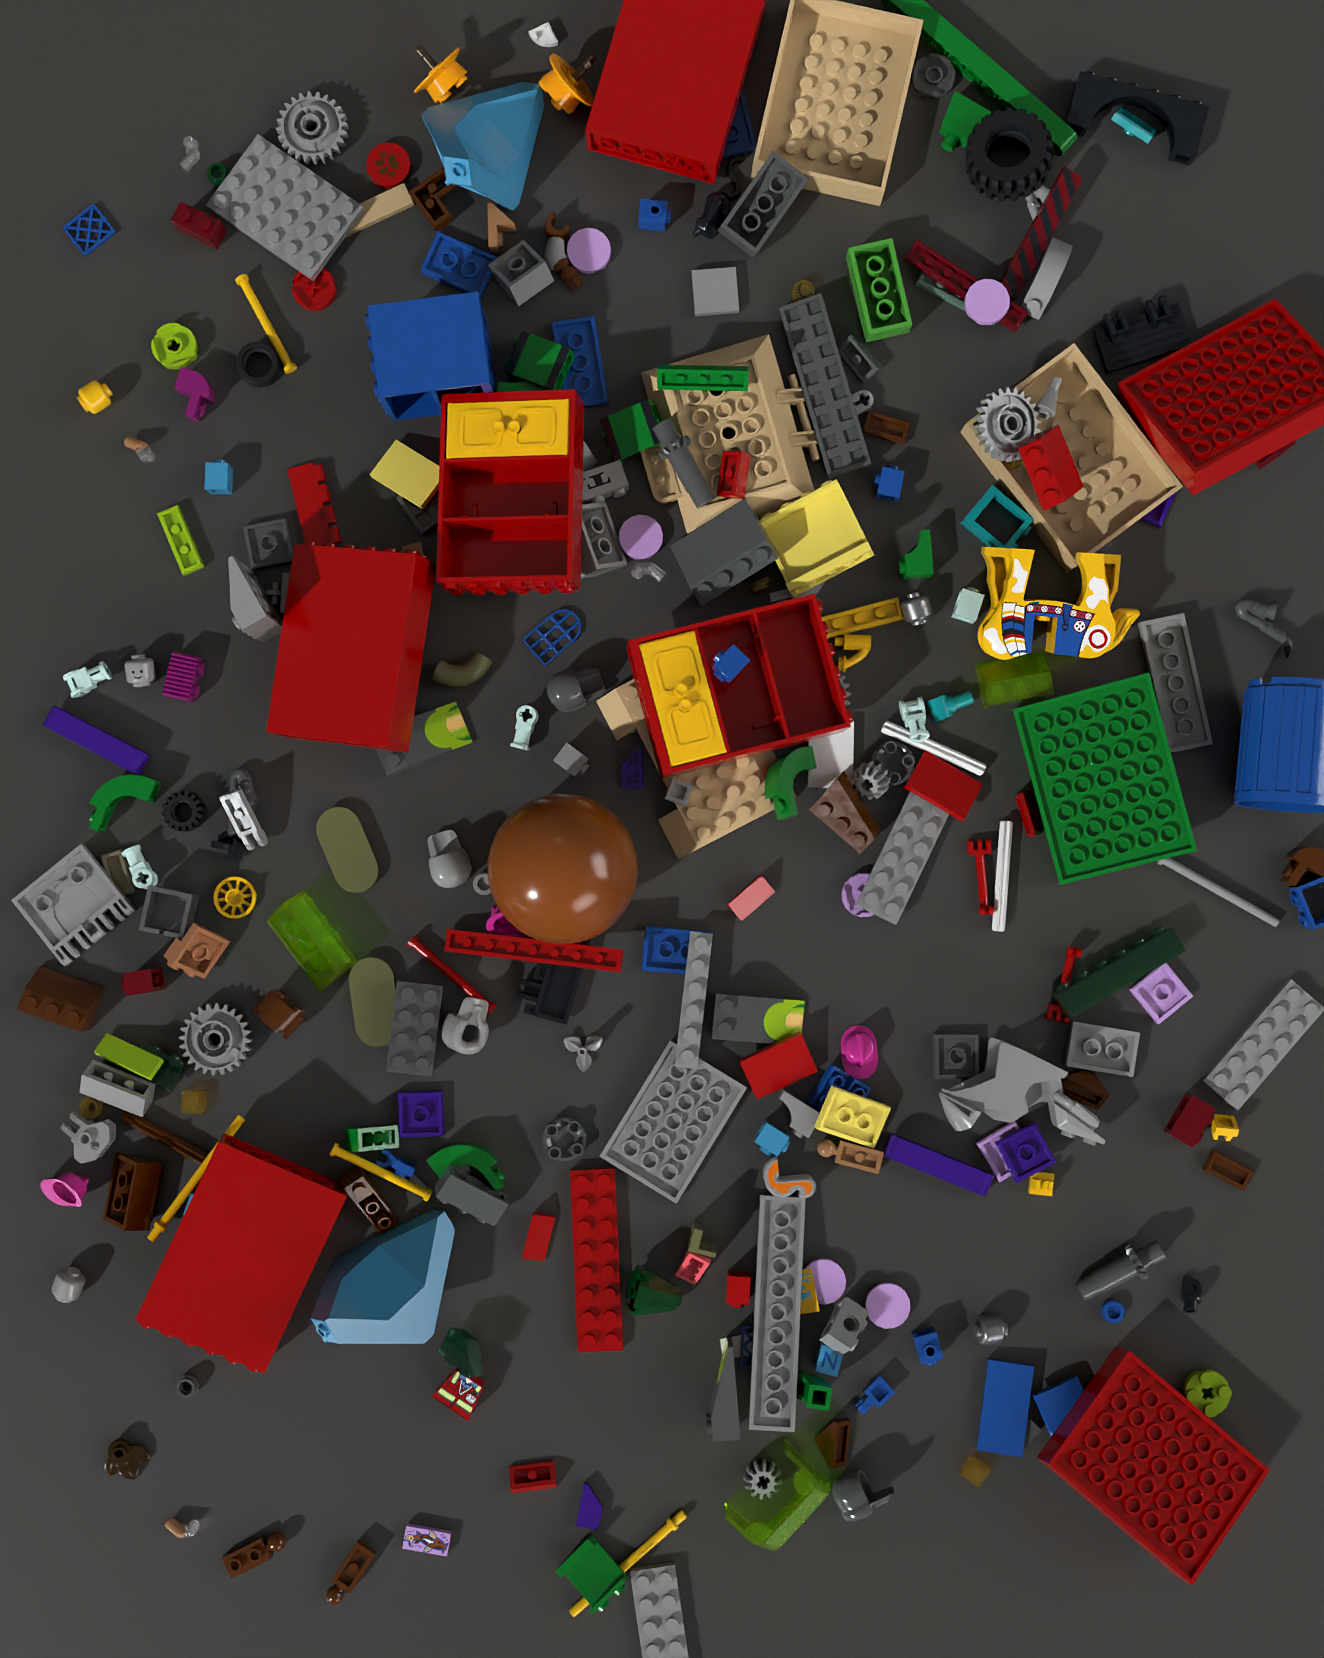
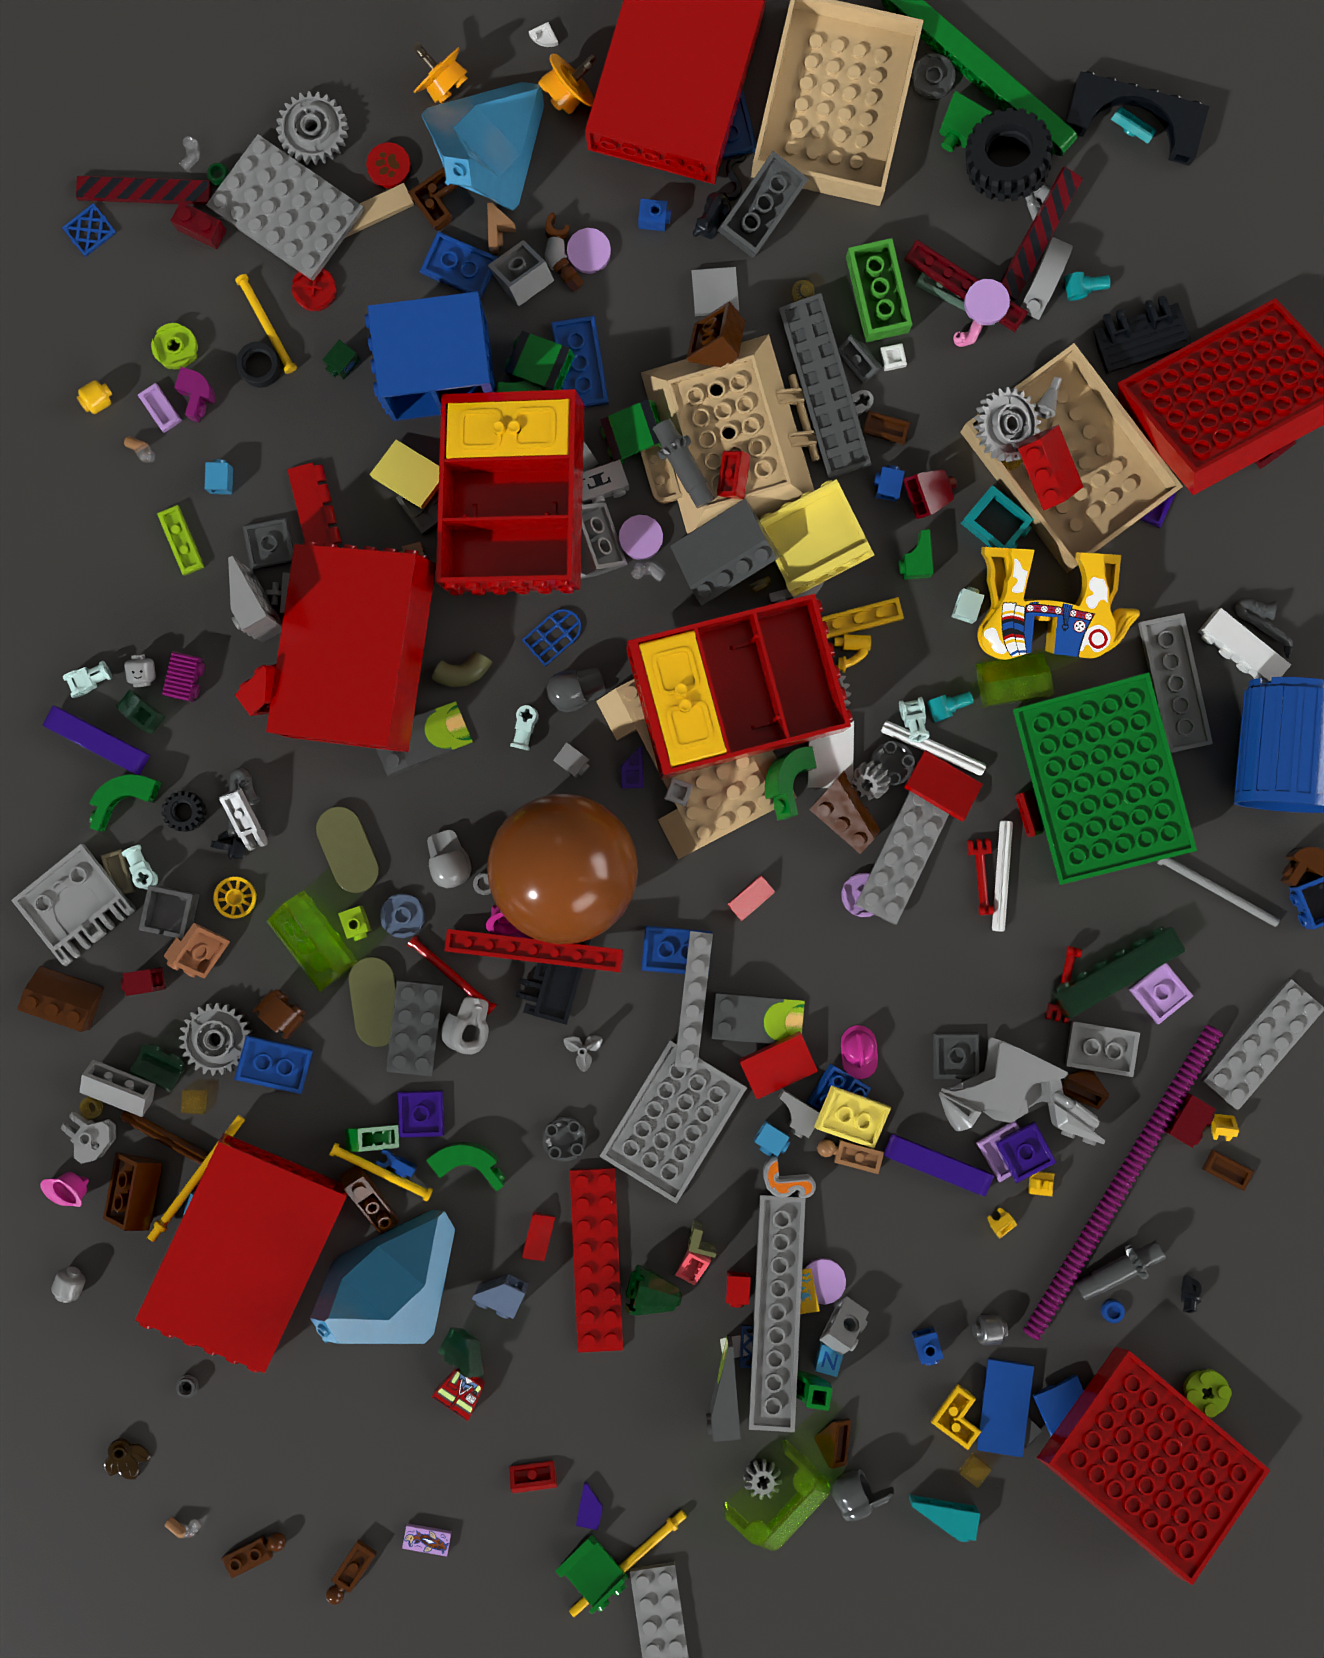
lime tile [94,1033,164,1080] -> none
dark grey brick [435,1165,509,1226] -> none
green plate [657,364,749,391] -> none
blue brick [712,644,750,684] -> none
blue plate [855,1374,895,1415] -> none
lavender tile [865,1282,910,1329] -> none
flat silver head [901,591,932,626] -> none
none -> tile [76,176,211,205]
none -> clear green slope [116,689,166,734]
none -> lavender tile [138,383,182,433]
none -> blue tile [234,1035,313,1094]
none -> red slope [235,664,276,716]
none -> dark green brick [322,339,360,380]
none -> lime brick [338,906,372,941]
none -> sand blue tile [380,893,425,938]
none -> sand blue slope [472,1274,529,1319]
none -> reddish brown slope [686,301,745,368]
none -> white tile [880,343,907,371]
none -> dark red torso [903,469,957,519]
none -> teal slope [909,1494,980,1542]
none -> yellow brick [930,1384,981,1450]
none -> bright pink arm [953,321,983,347]
none -> yellow tile [987,1208,1017,1239]
none -> magenta piece [1023,1025,1223,1340]
none -> teal pin [1064,272,1110,301]
none -> white brick [1198,608,1291,683]

